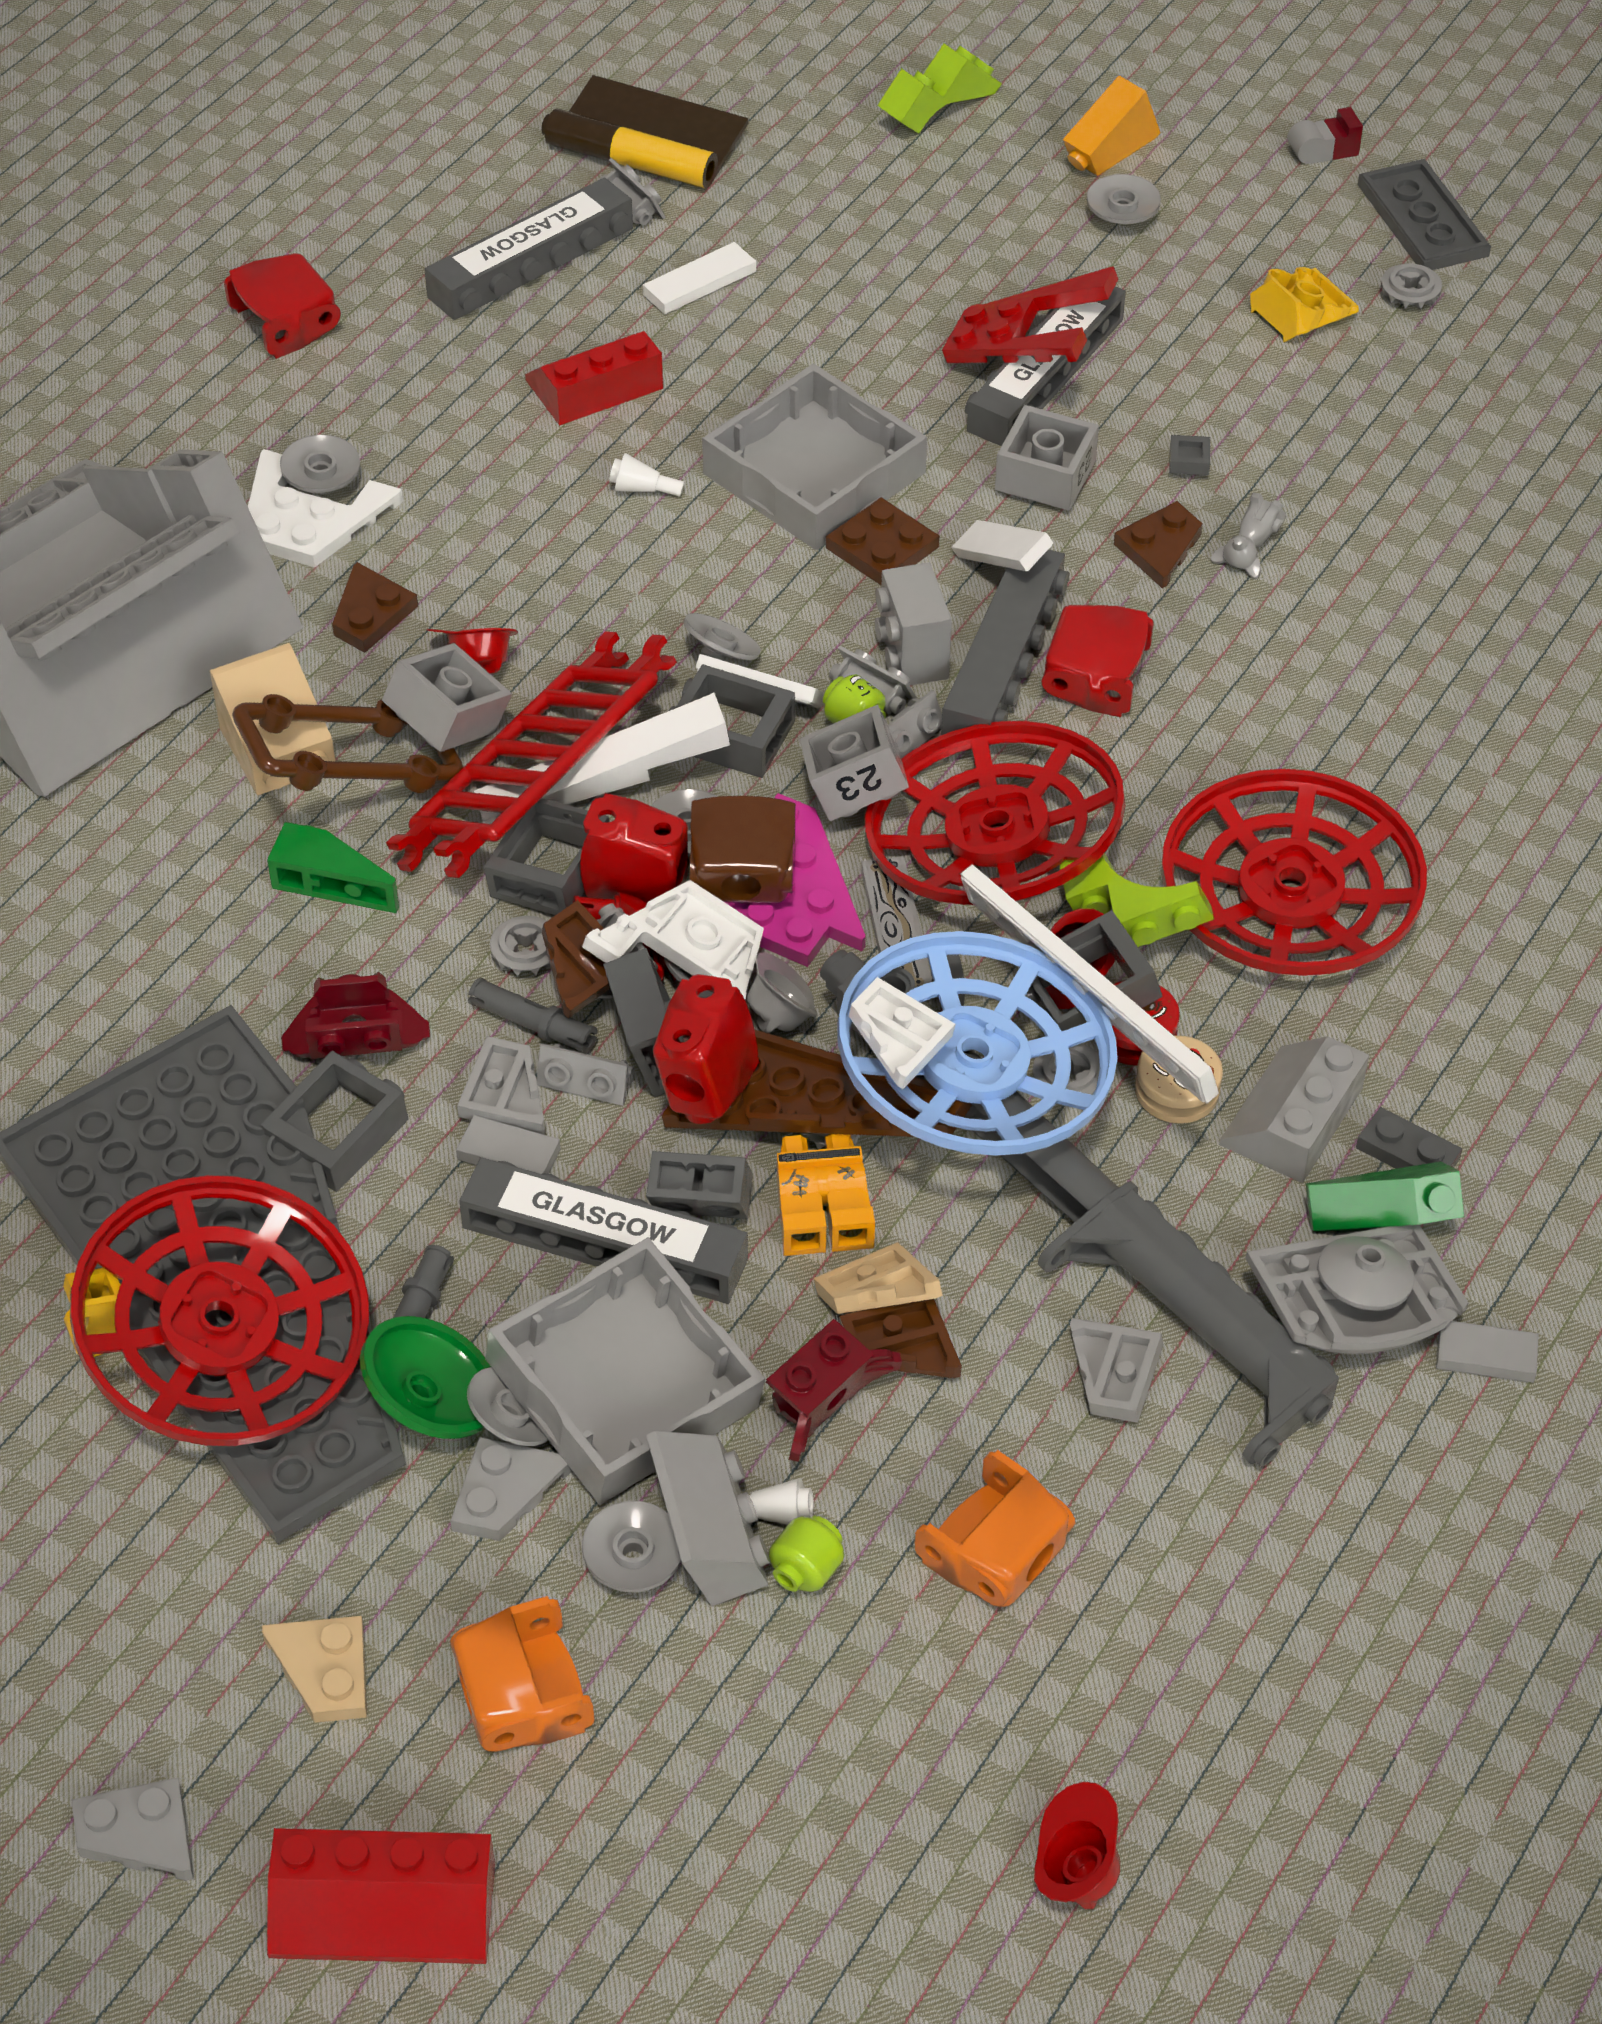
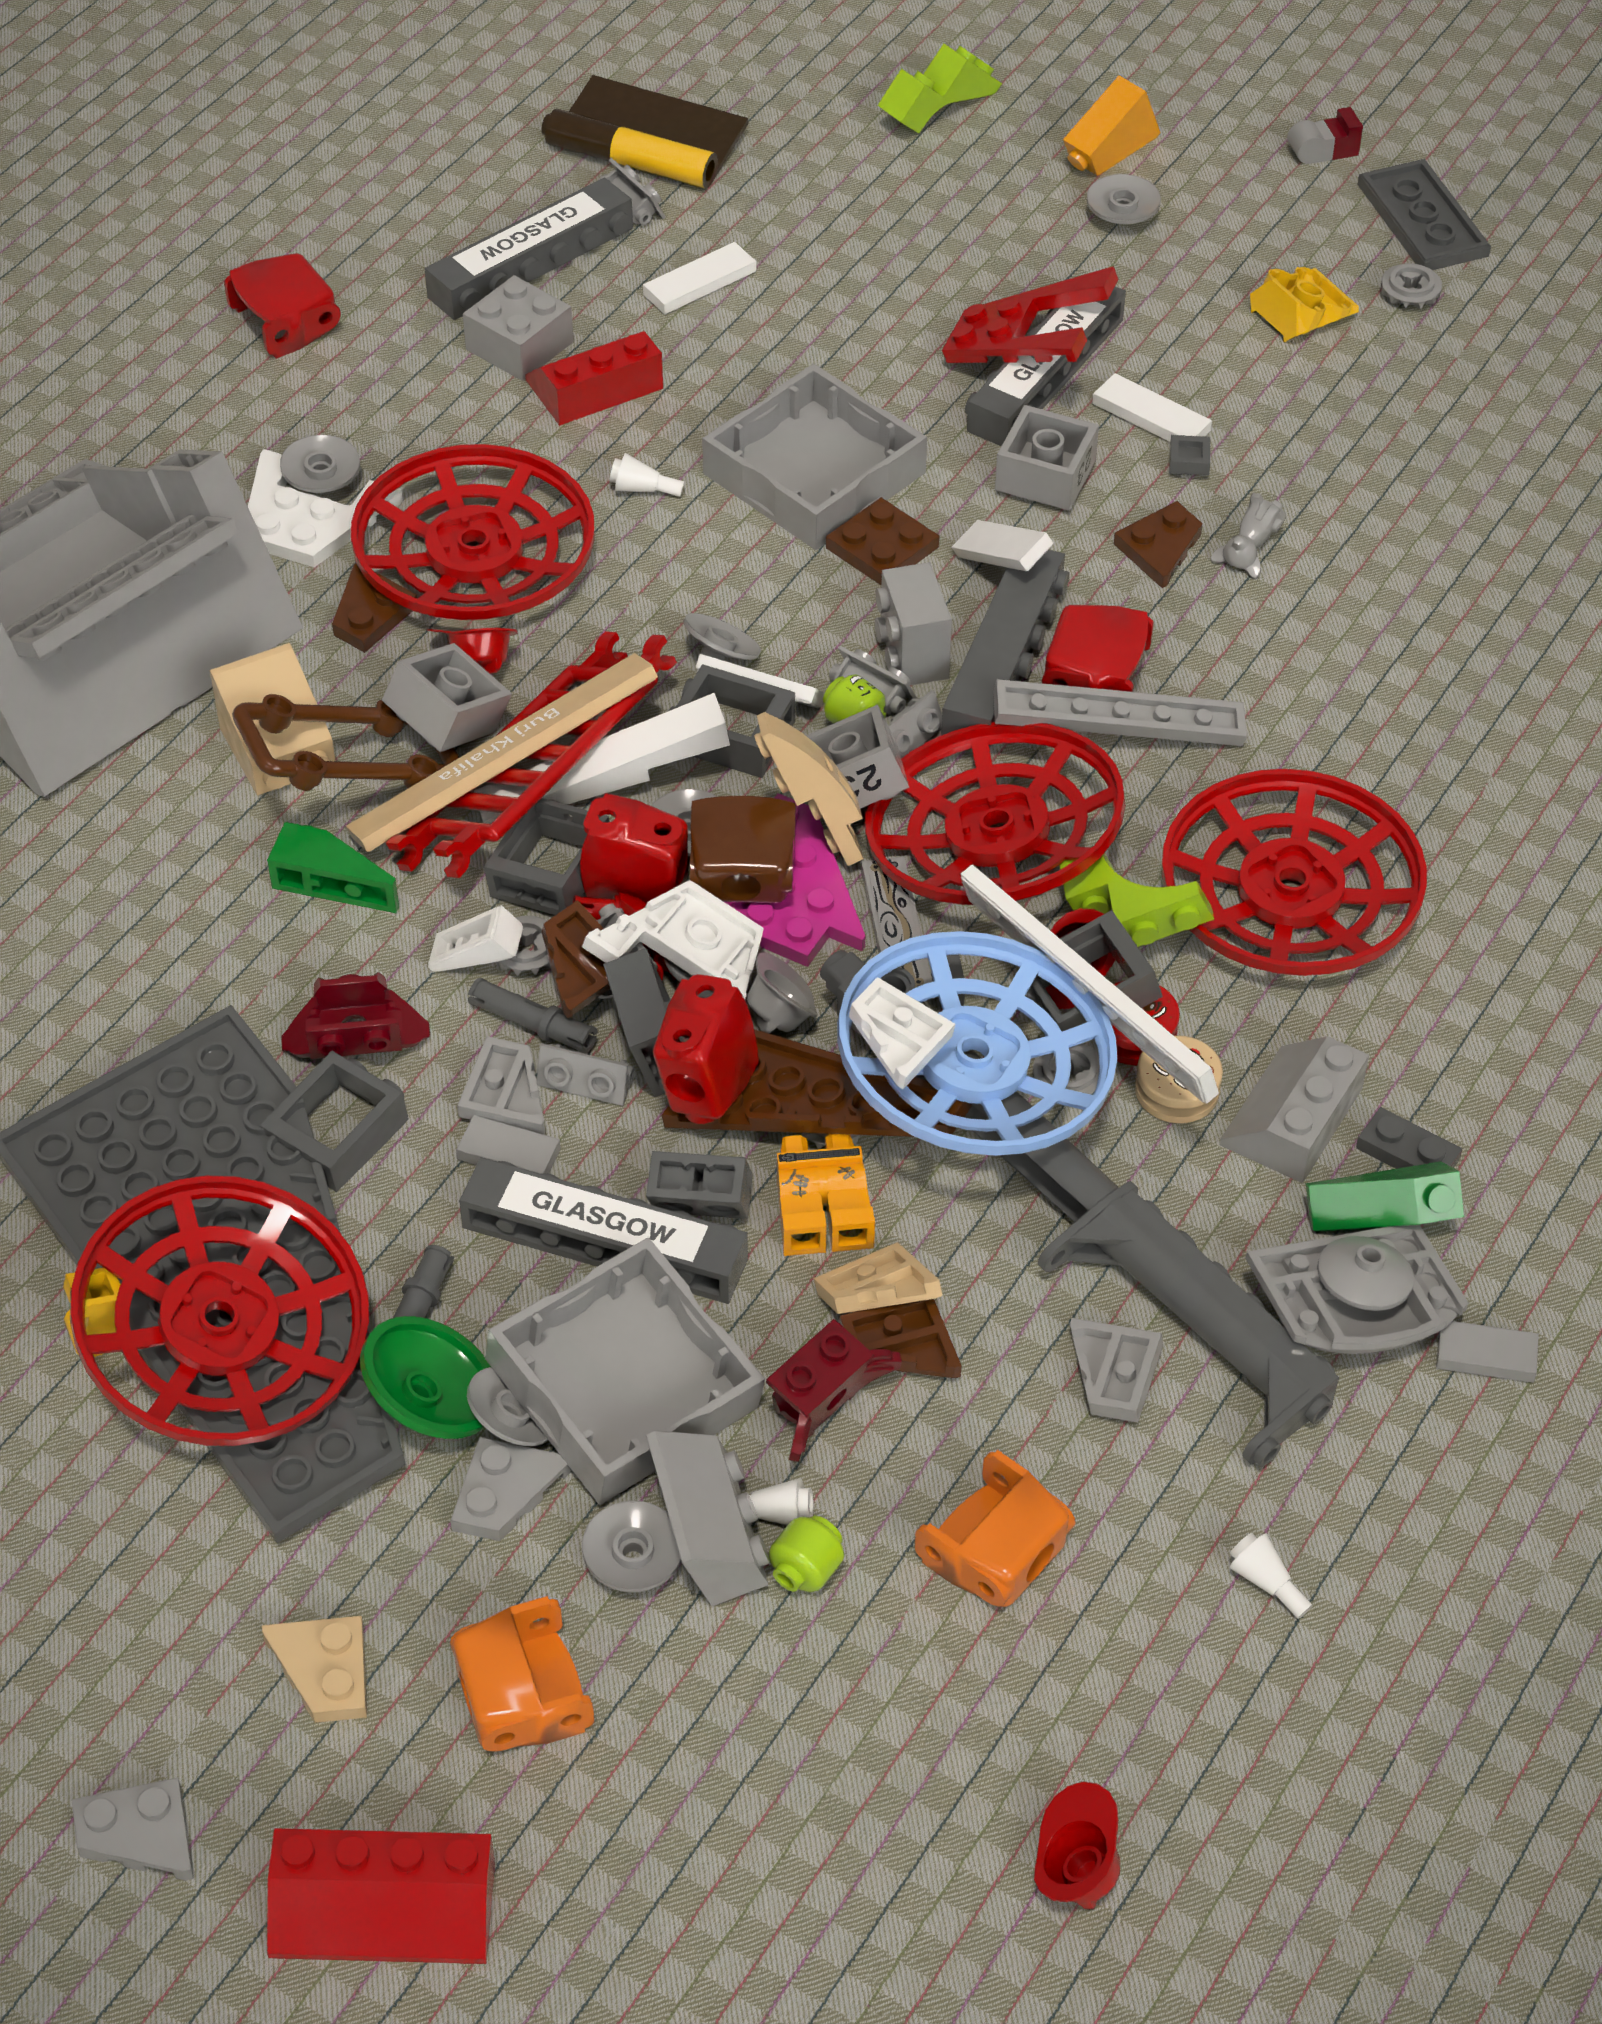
none -> tan tile [346,653,658,852]
none -> red dish [351,444,595,620]
none -> white slope [428,905,523,972]
none -> light grey brick [463,275,573,381]
none -> tan slope [754,712,864,866]
none -> light grey plate [993,679,1247,746]
none -> white tile [1092,373,1212,442]
none -> white cone [1229,1533,1313,1619]

